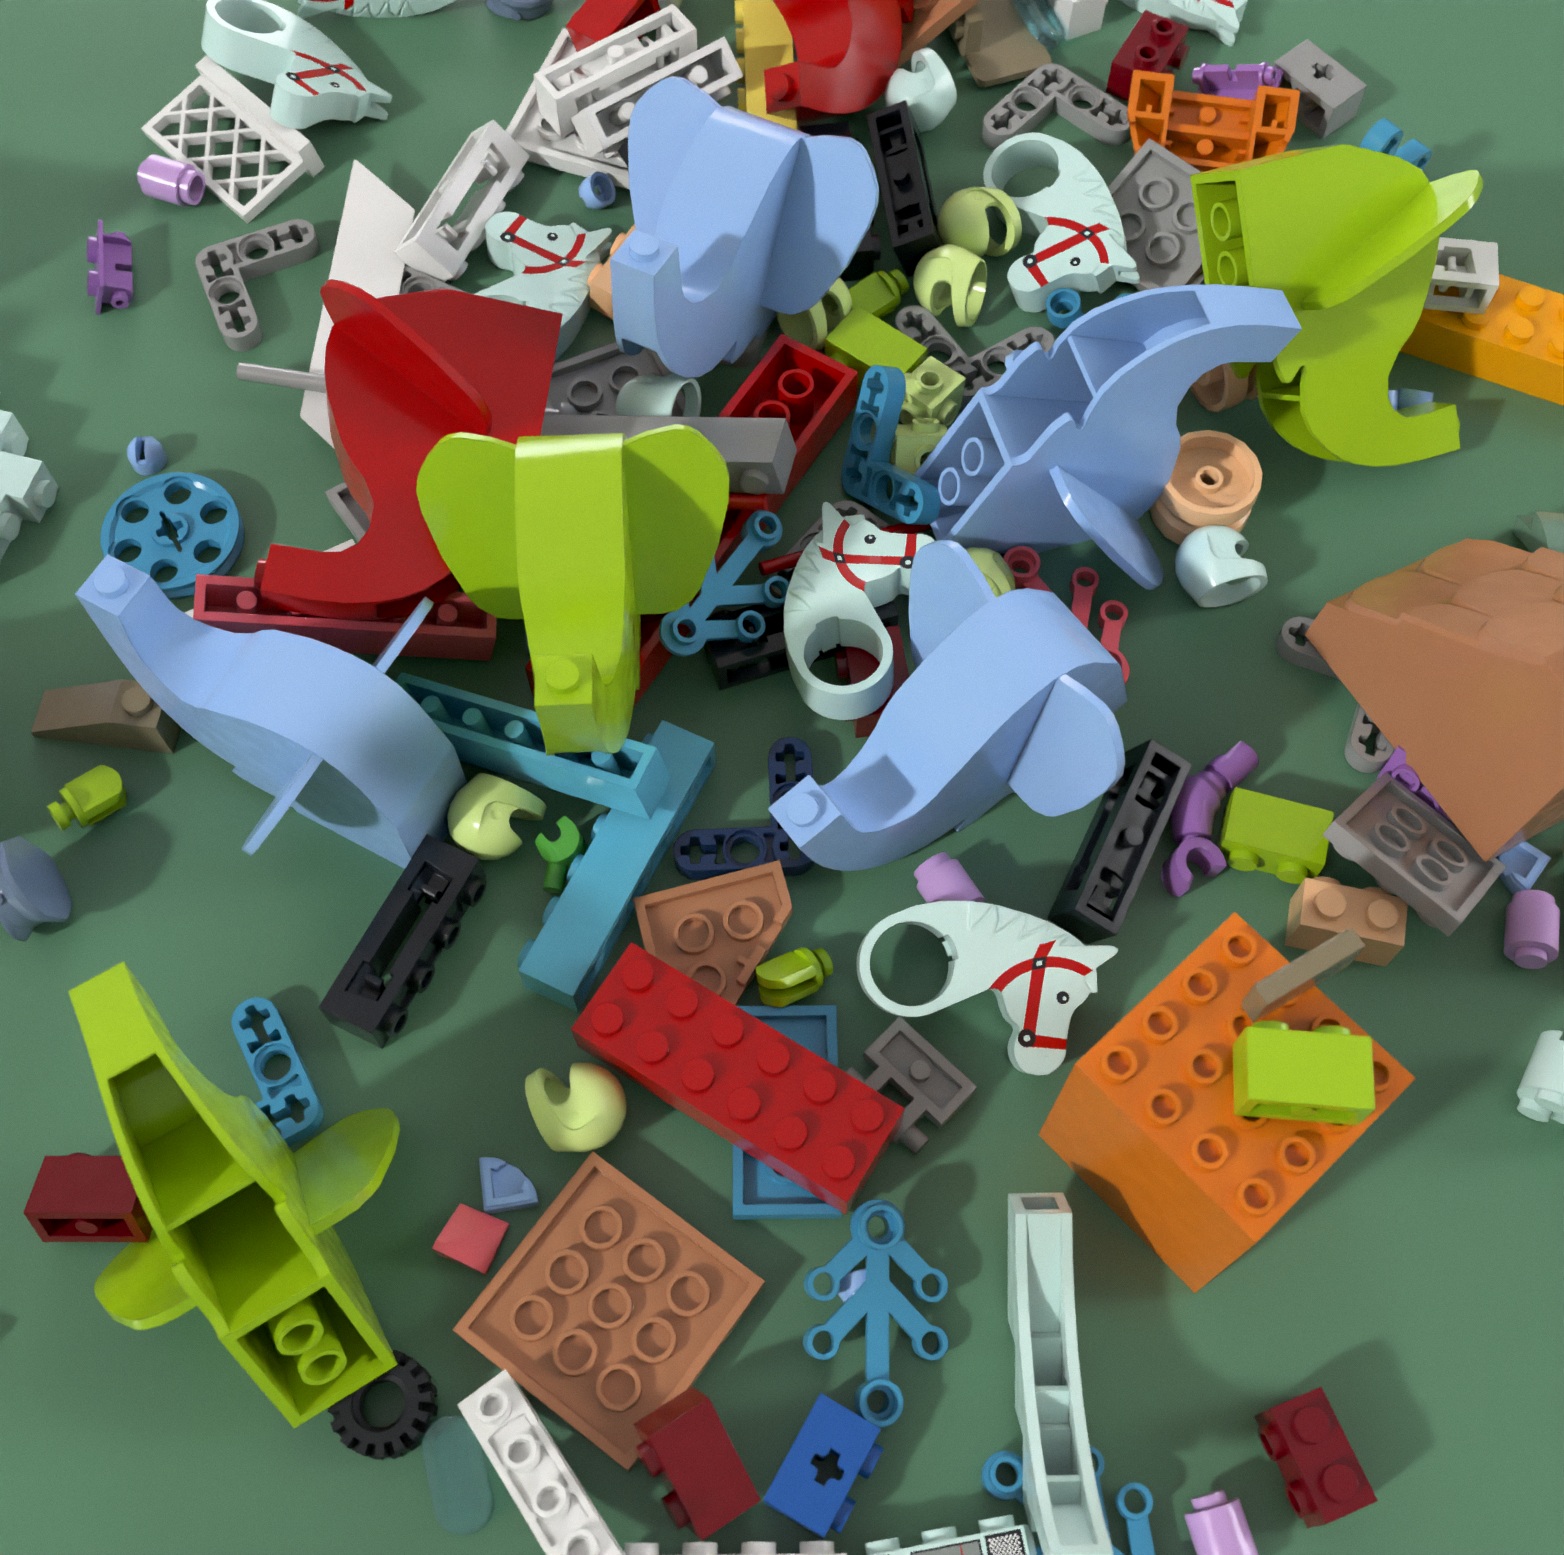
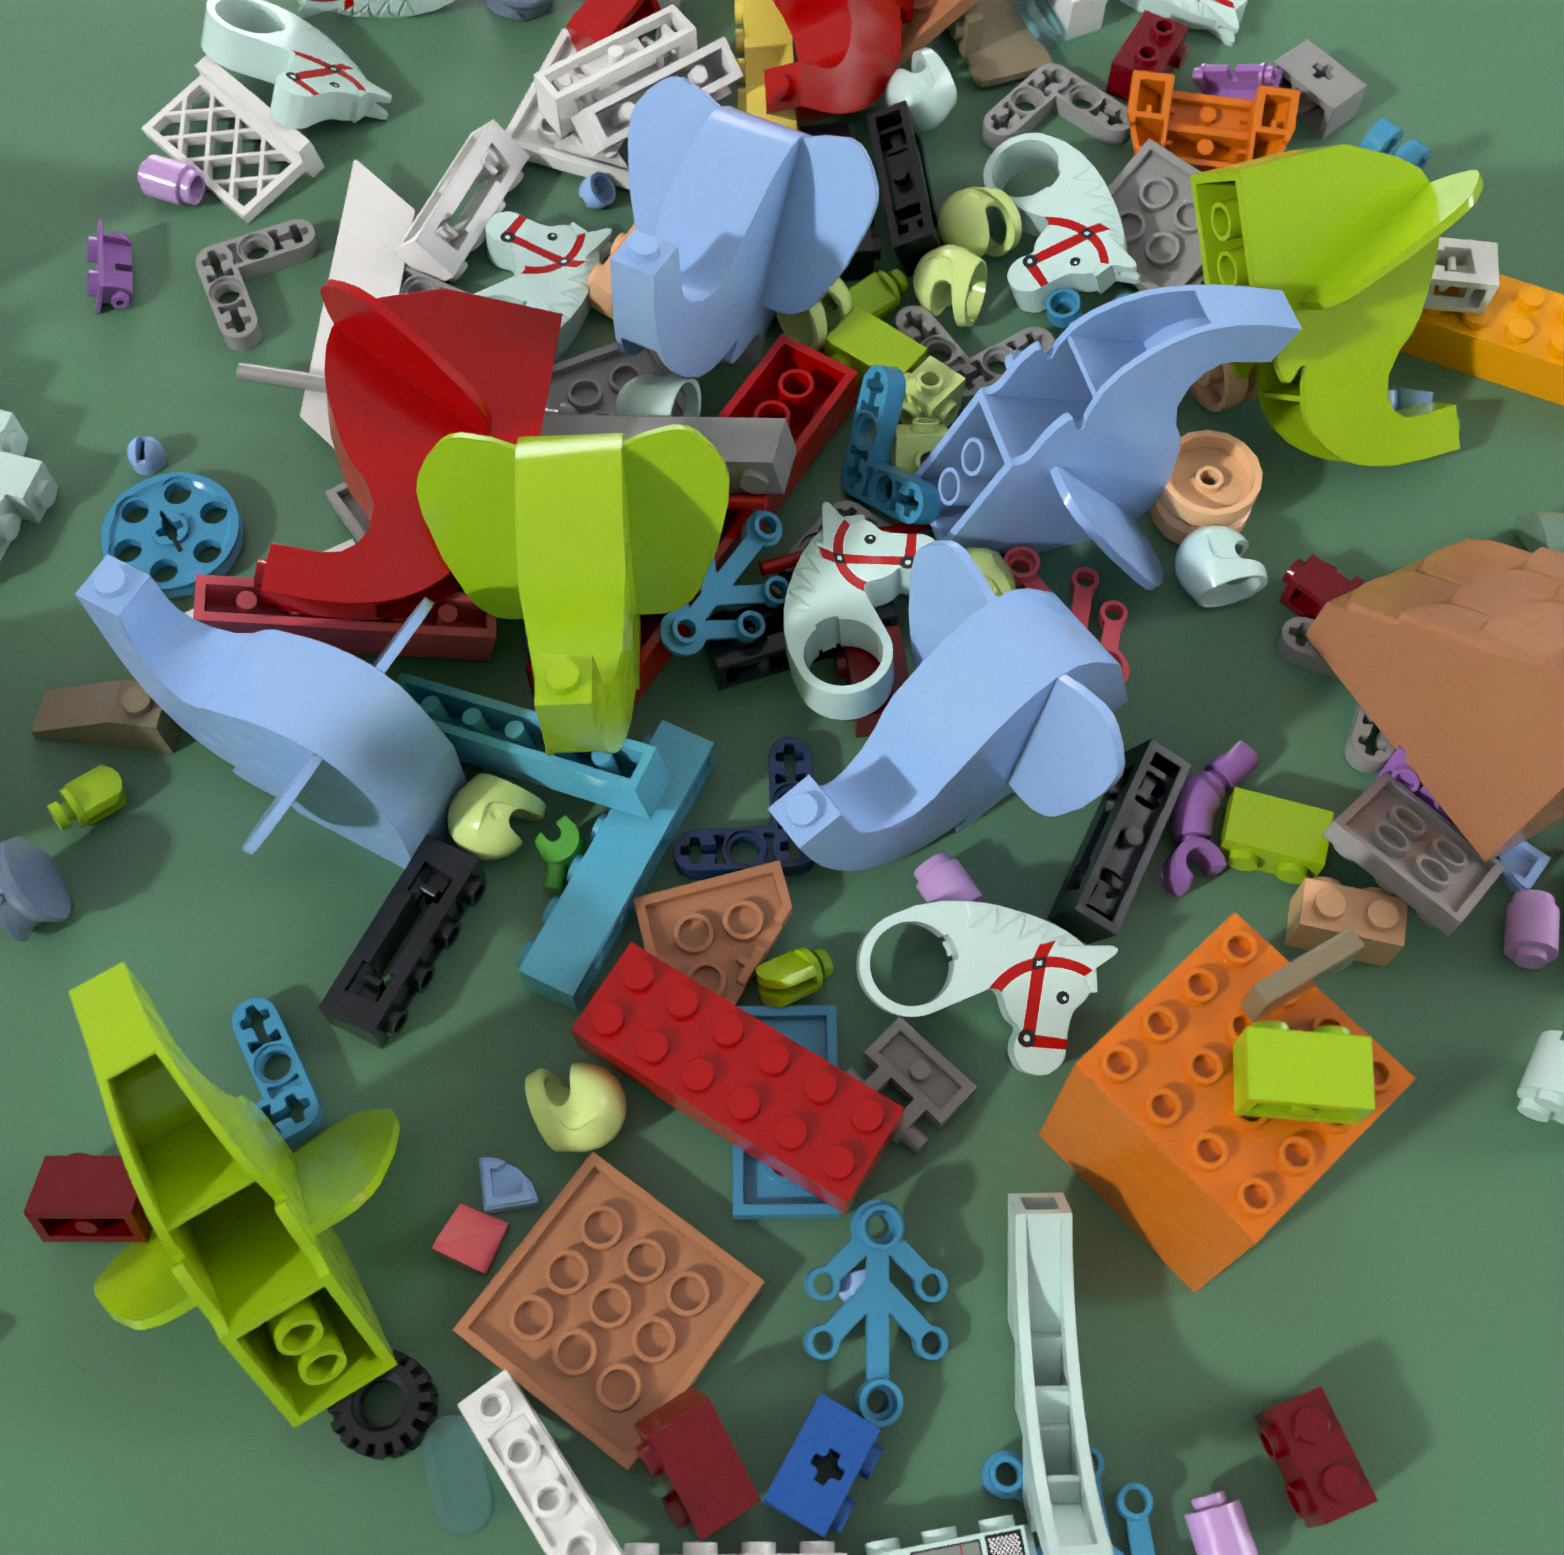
none -> dark red brick [1279,554,1364,620]

